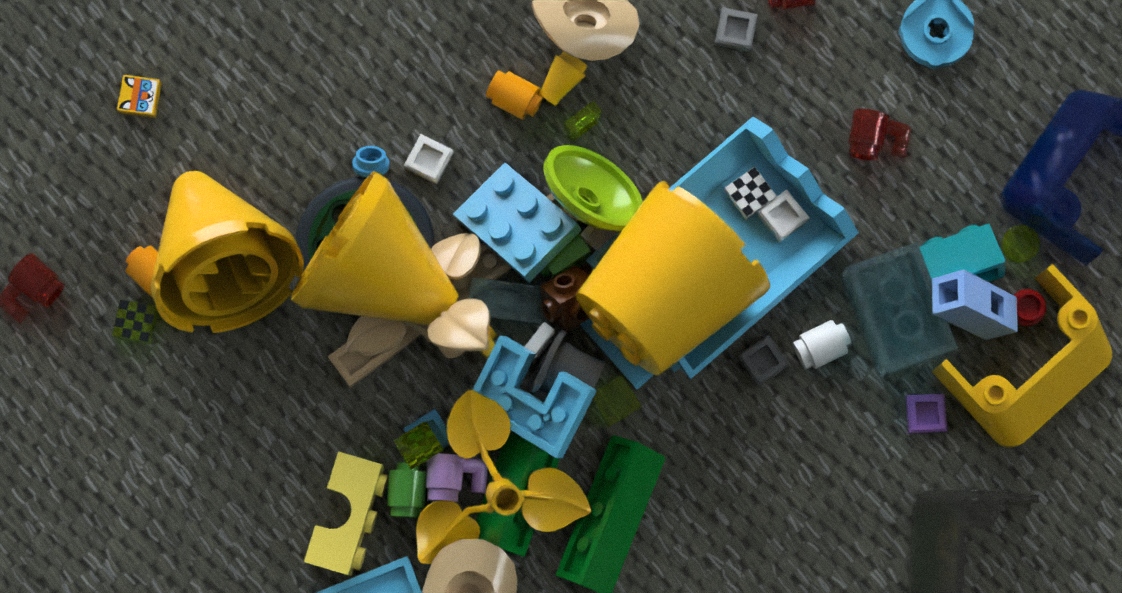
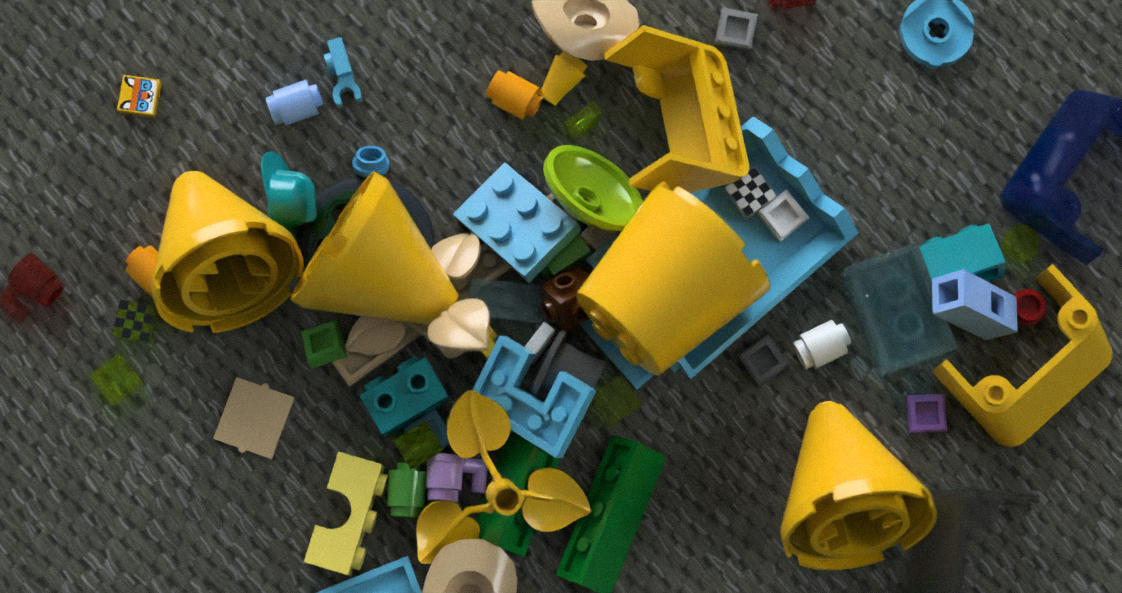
white tile [404,134,454,184] -> none
clear red piece [848,108,911,161] -> none
none -> clear neon green tile [89,353,144,406]
none -> tan piece [213,377,295,459]
none -> teal piece [261,151,317,236]
none -> light blue brick [266,79,324,126]
none -> bright green tile [302,320,347,369]
none -> medium azure plate [324,37,362,108]
none -> teal brick [359,357,450,438]
none -> yellow windscreen [604,25,749,193]
none -> yellow cone [780,401,937,570]

